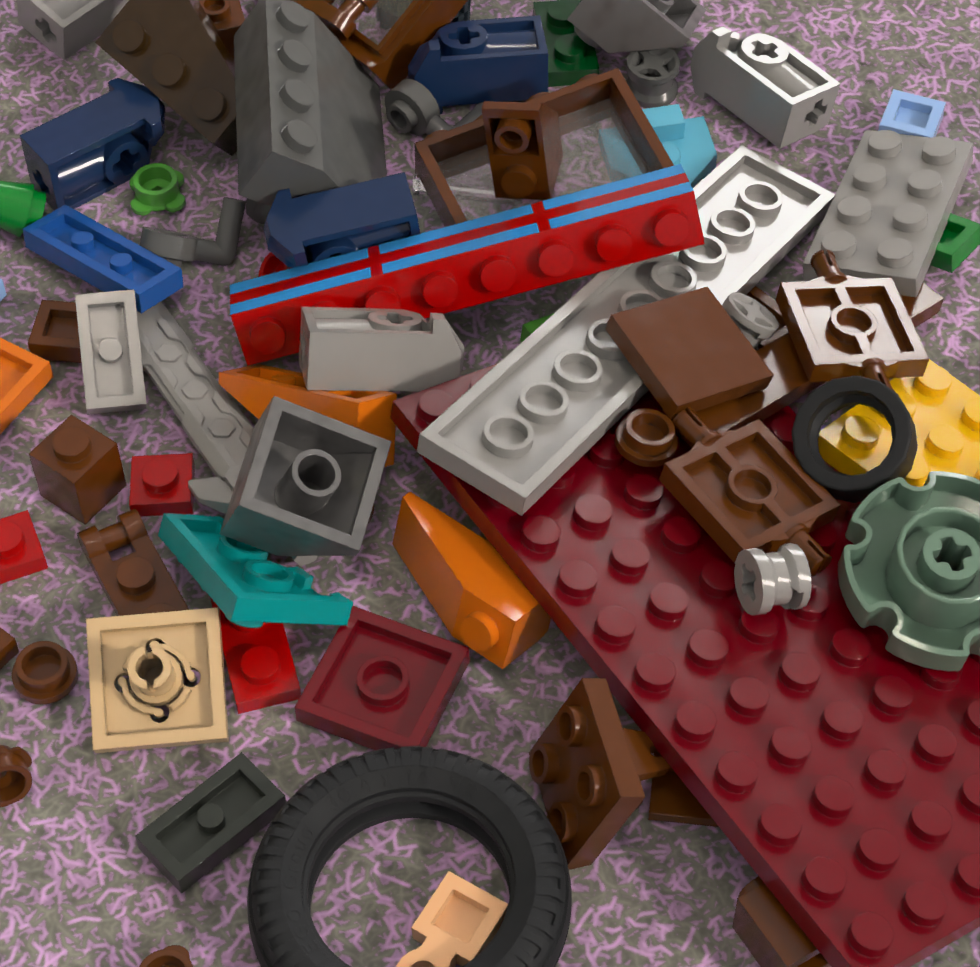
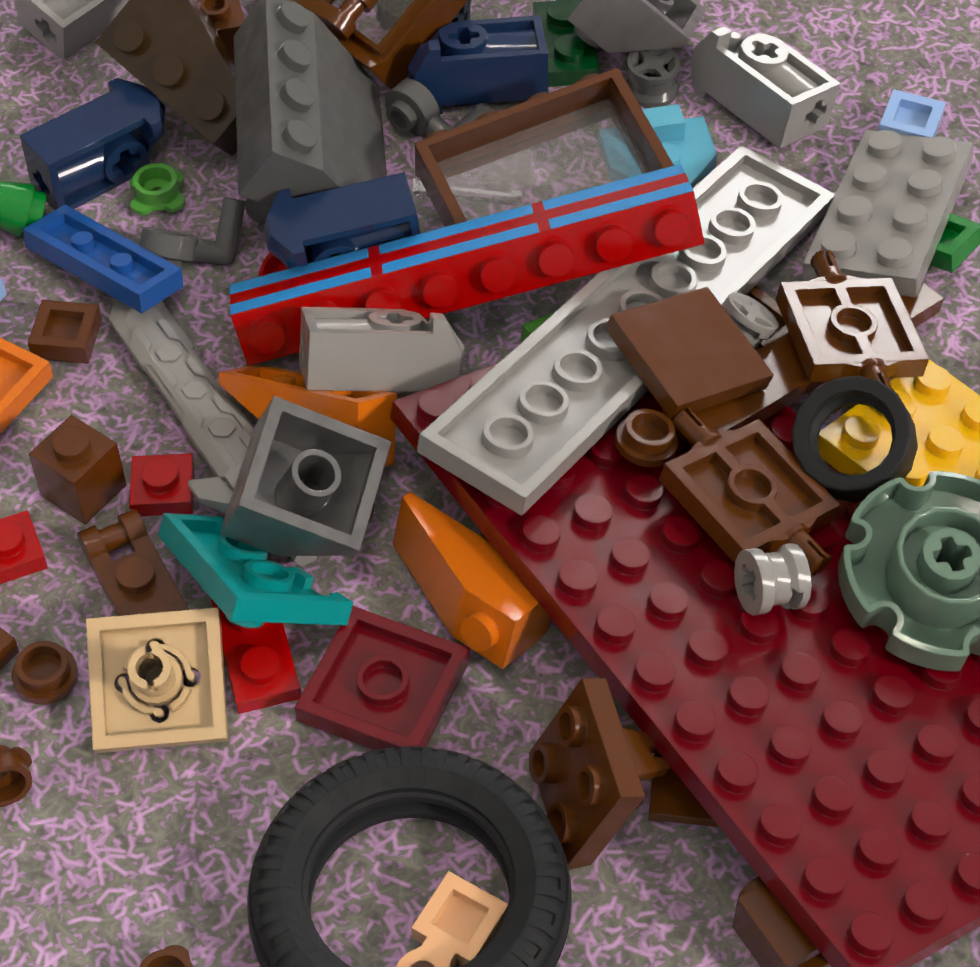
light grey plate [75,289,147,415] -> none
pearl dark grey plate [135,752,286,894] -> none
reddish brown slope [482,101,563,200] -> none

